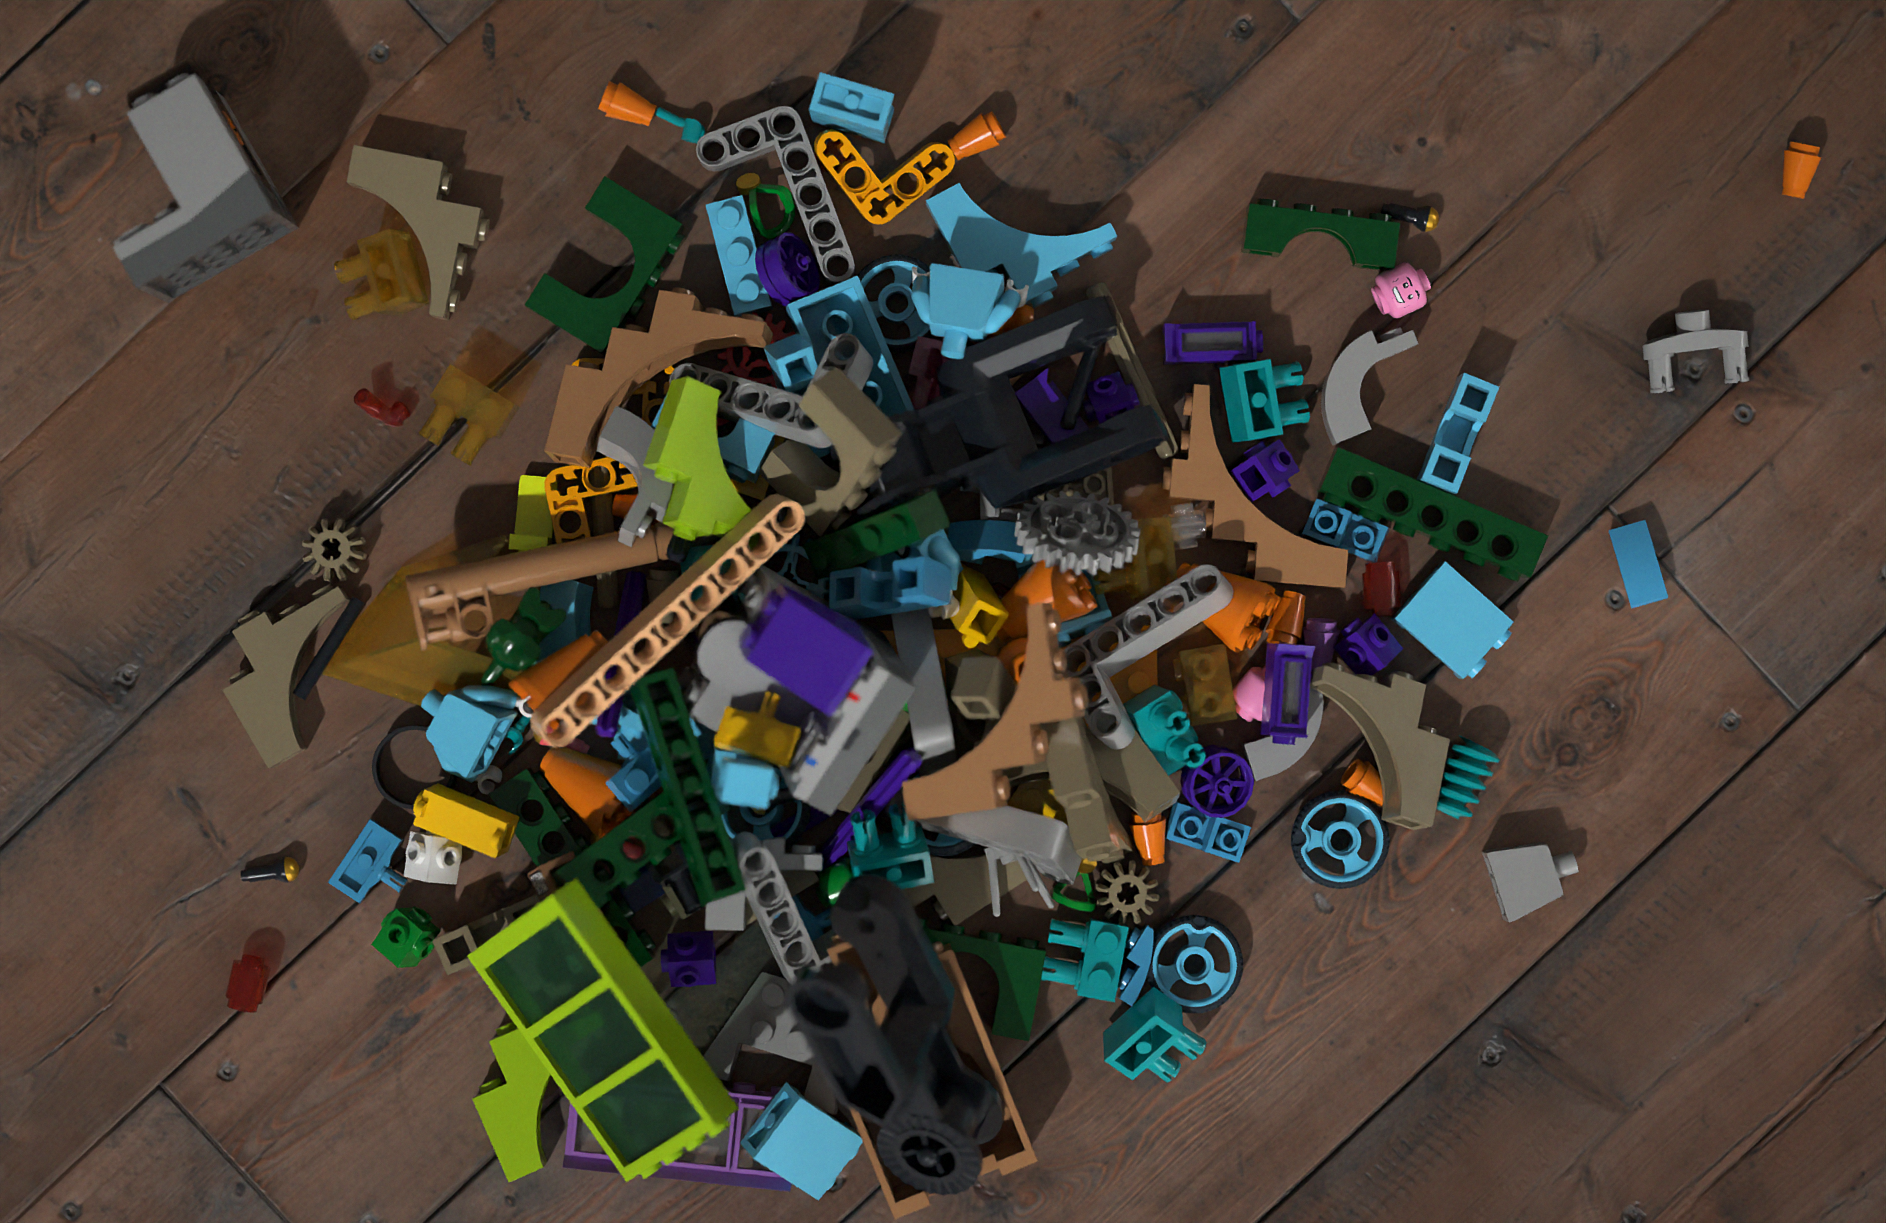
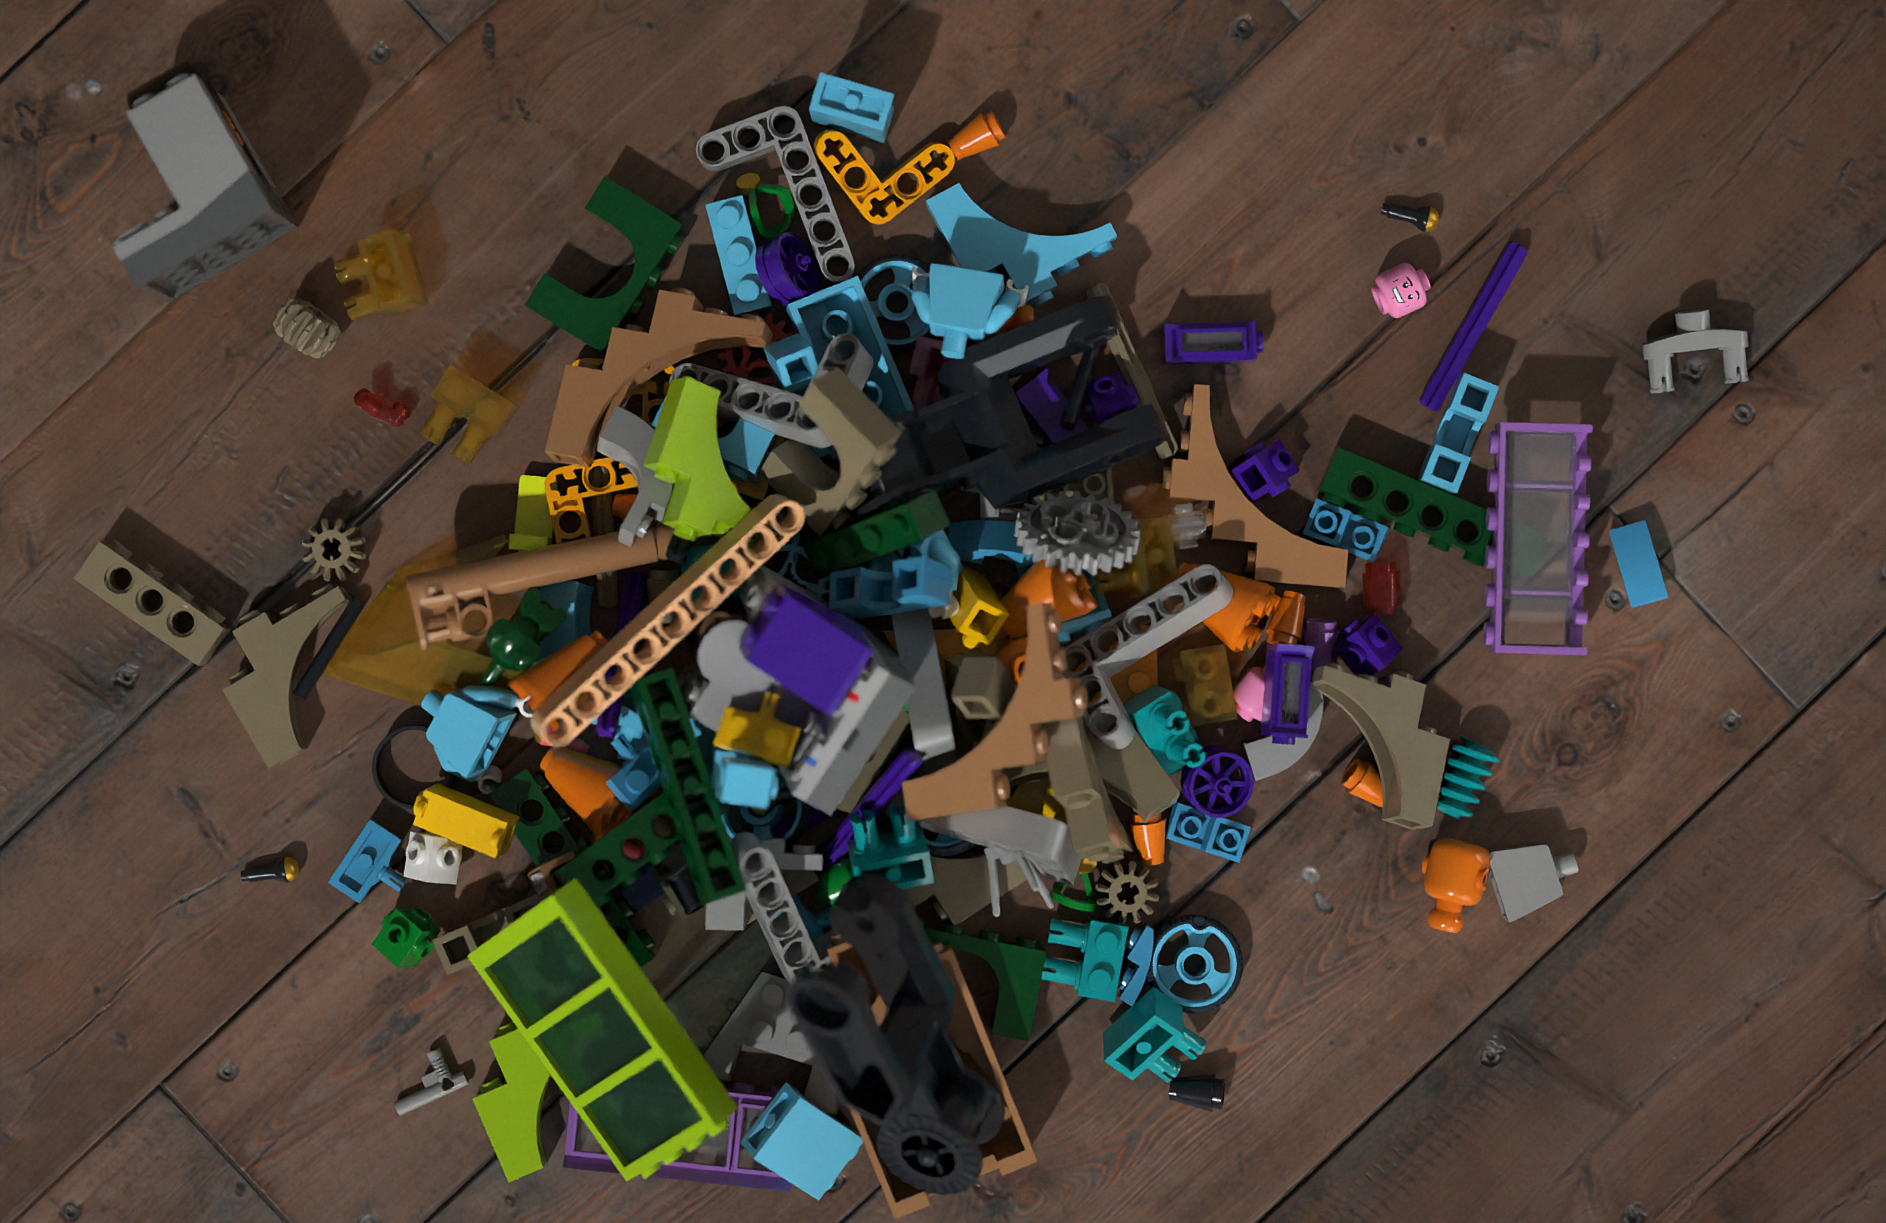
clear red brick [225,954,271,1013] -> none
dark tan arch [346,145,489,320] -> none
teal hand [504,715,532,755] -> none
orange cone [598,81,657,126] -> none
teal hand [655,107,705,144] -> none
dark purple brick [660,930,717,987] -> none
teal brick [1219,359,1310,443] -> none
dark green arch [1241,198,1400,271] -> none
medium azure wheel [1291,790,1390,889] -> none
light grey arch [1321,327,1419,446] -> none
medium azure panel [1391,561,1514,679] -> none
orange cone [1782,141,1822,199] -> none
none -> dark tan brick [73,540,231,666]
none -> dark tan gear [273,298,341,358]
none -> light grey hose [394,1048,469,1116]
none -> black cone [1169,1074,1225,1112]
none -> dark purple axle [1419,241,1527,411]
none -> orange piece [1422,838,1491,933]
none -> clear window [1483,422,1593,655]

